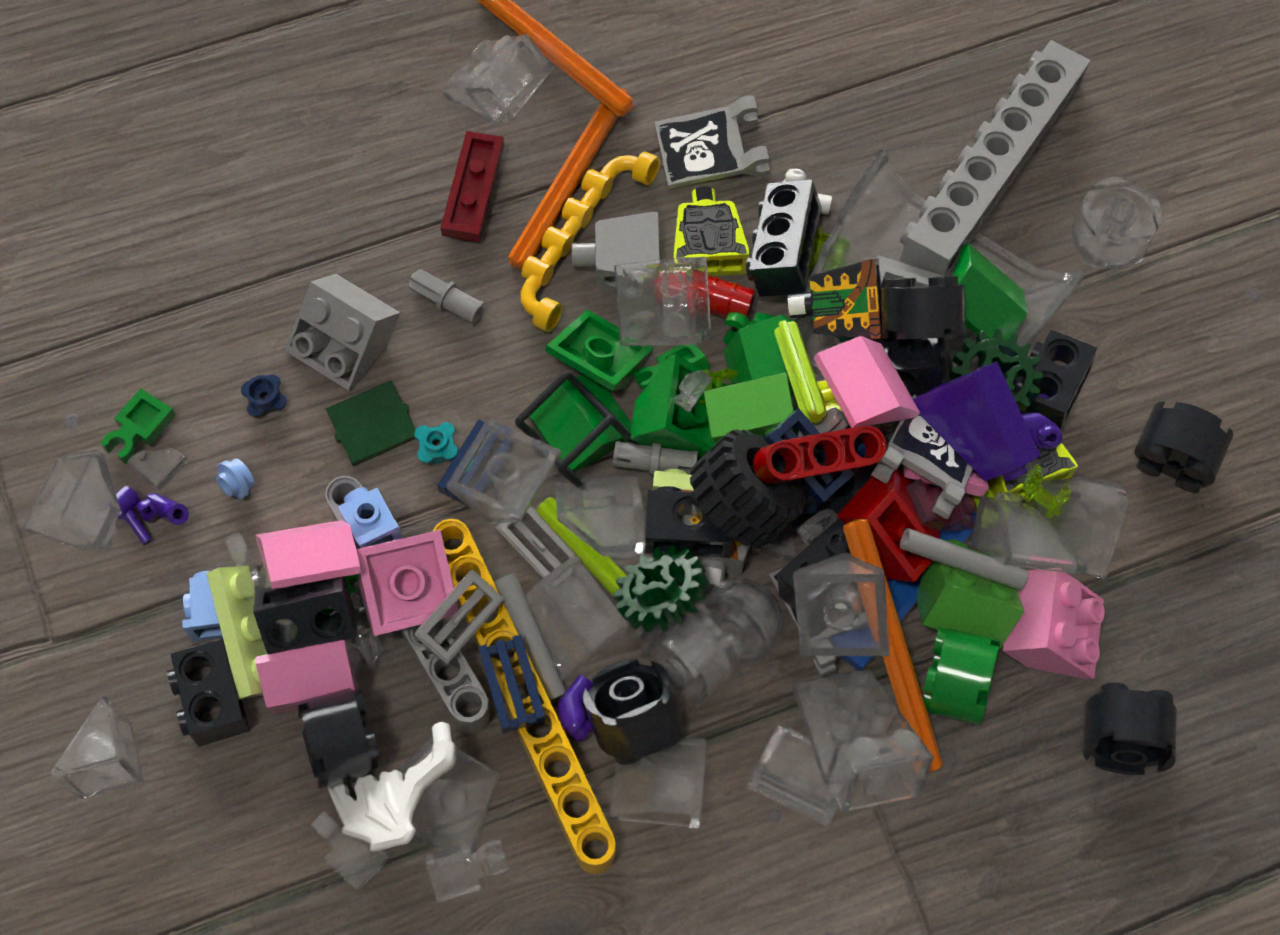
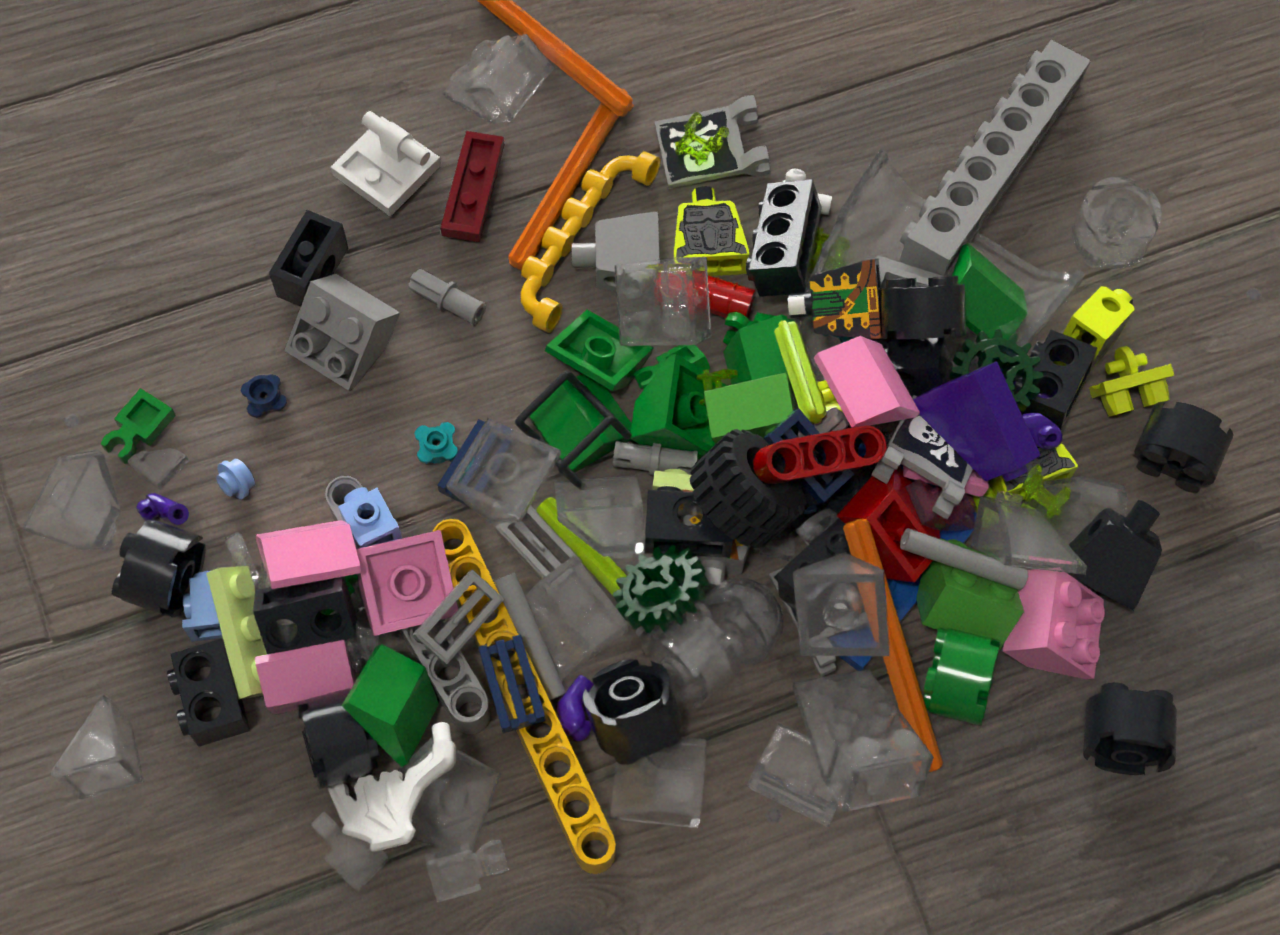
dark purple hand [109,486,152,545] -> none
dark green piece [325,380,416,467] -> none
clear tile [674,370,712,412] -> none
none -> black brick [112,520,206,618]
none -> black brick [269,210,349,306]
none -> white plate [331,111,441,216]
none -> green slope [342,644,439,767]
none -> clear neon green piece [675,112,729,166]
none -> neon yellow torso [1053,286,1135,372]
none -> black torso [1060,500,1162,611]
none -> neon yellow hips [1089,346,1174,417]

